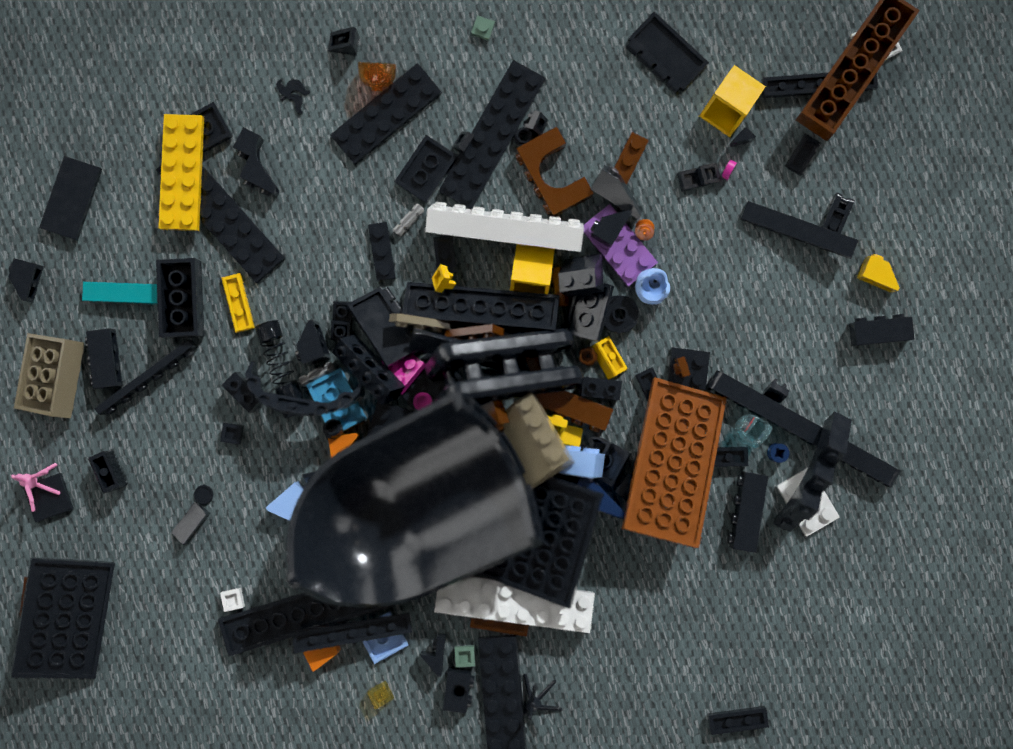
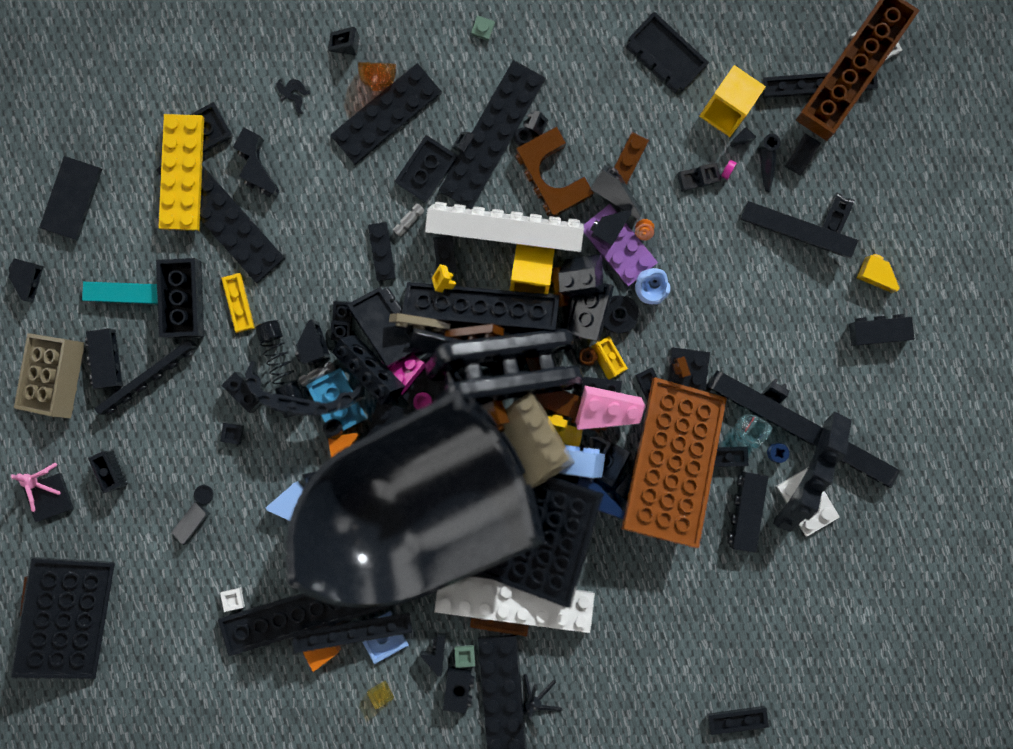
none -> bright pink wedge [575,386,645,430]
none -> black piece [759,134,781,192]

